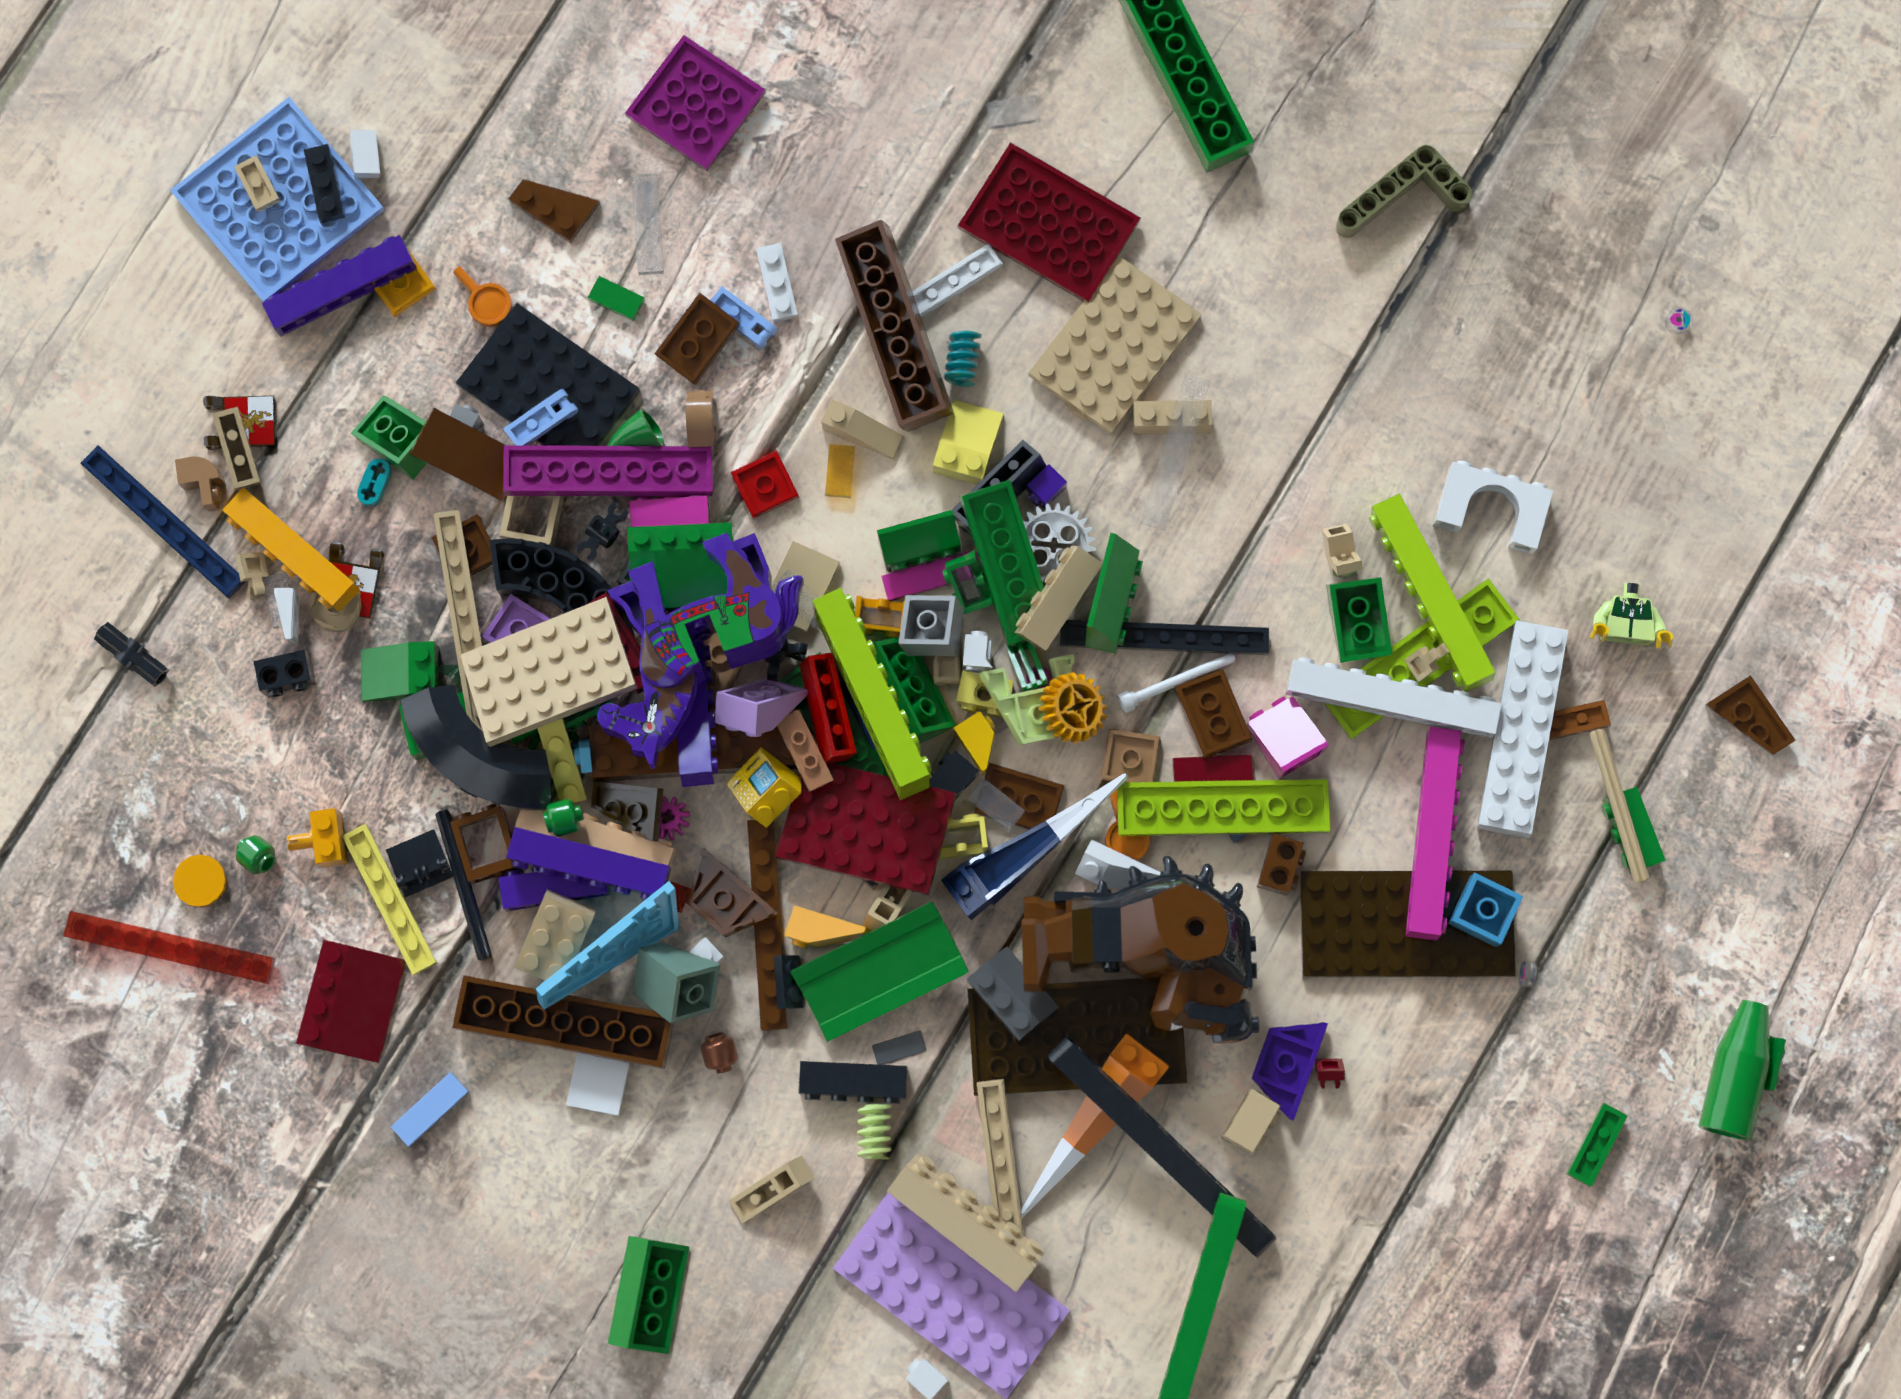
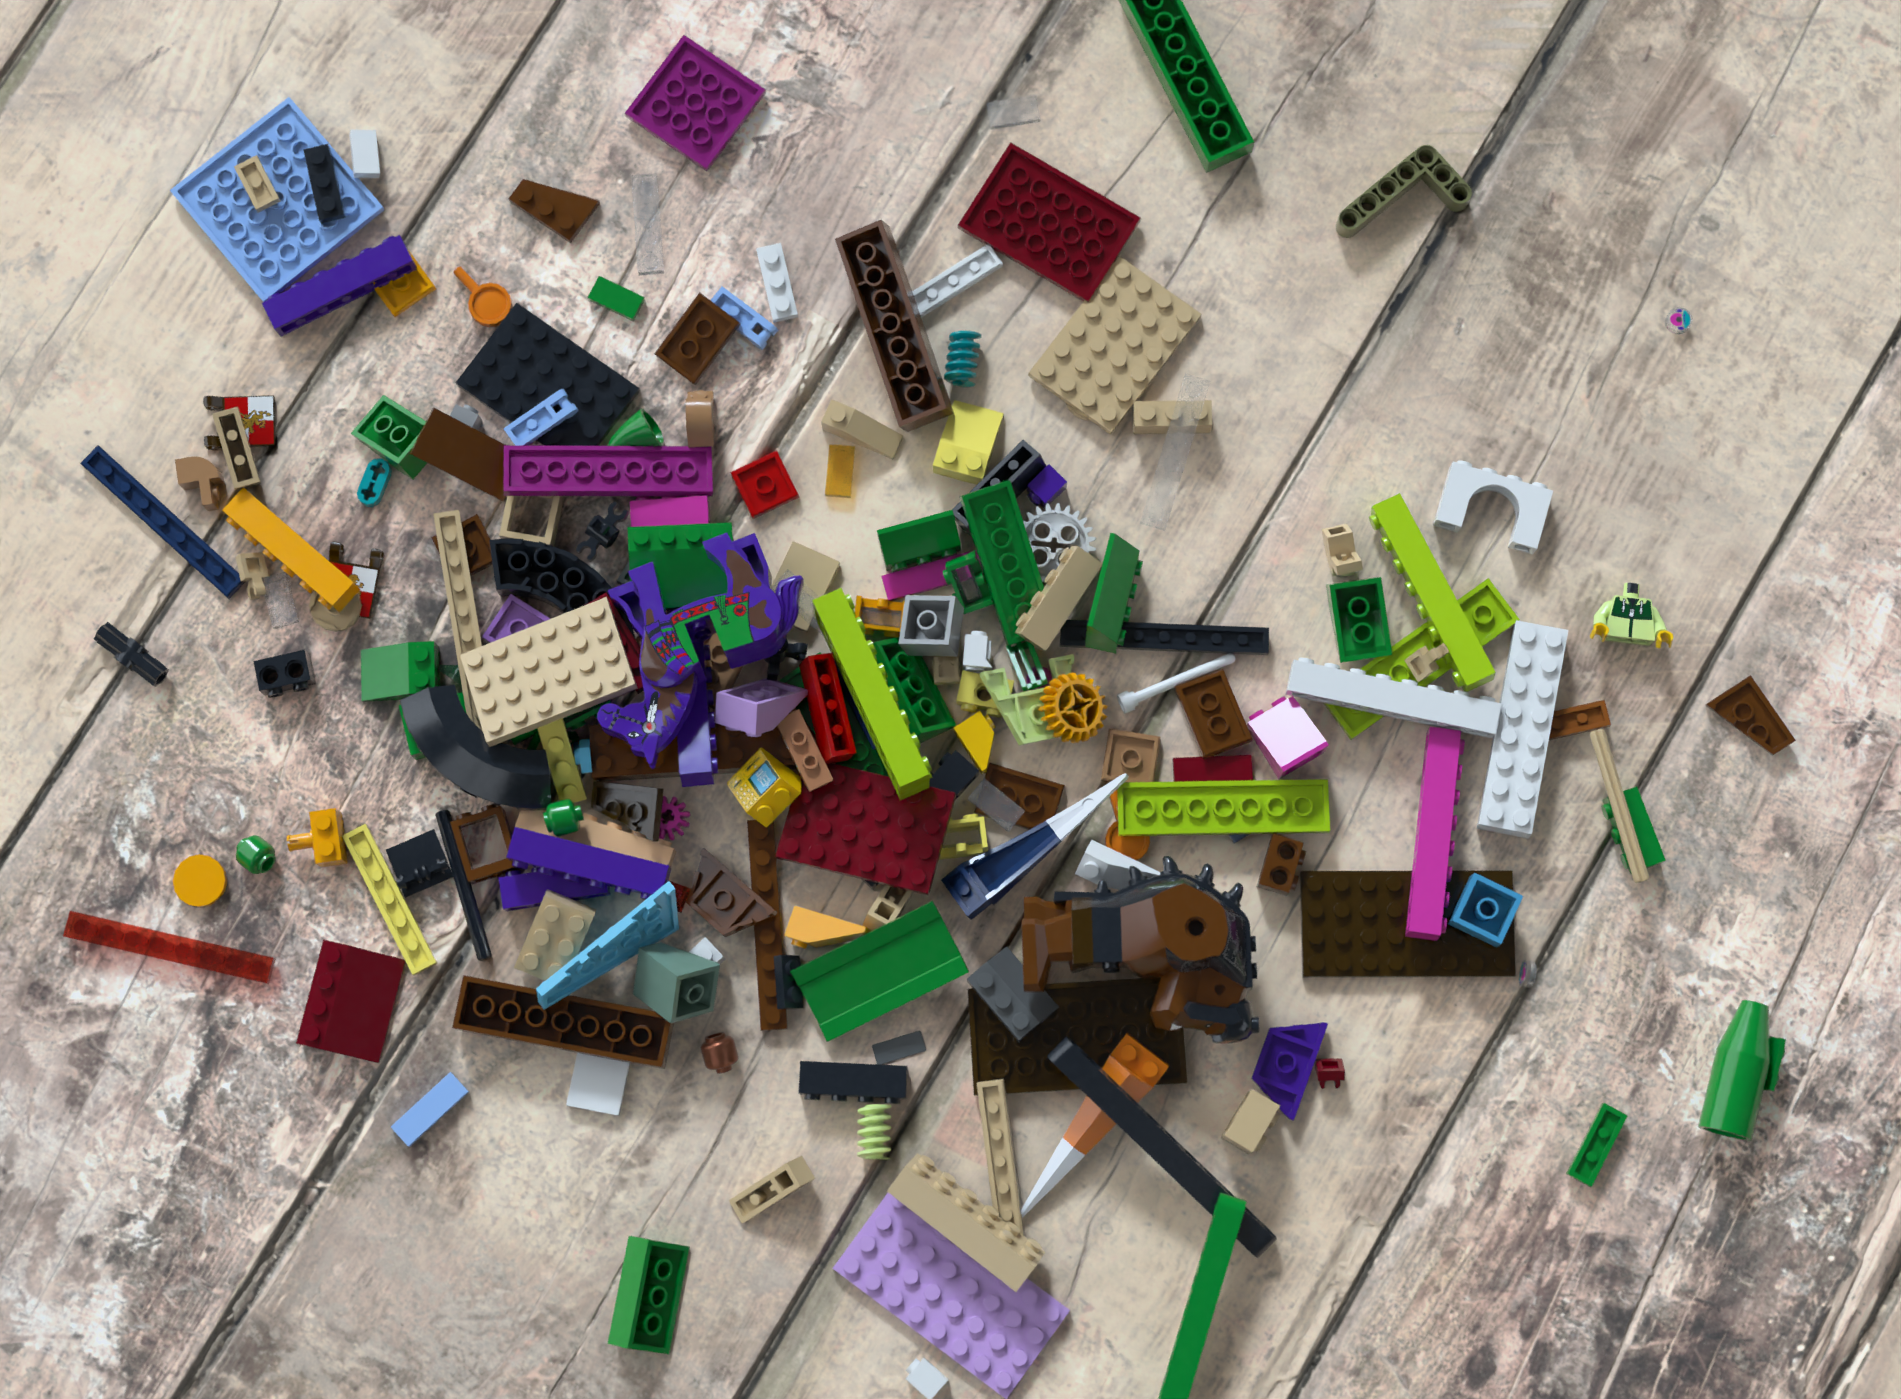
white slope [274,588,300,644] -> none

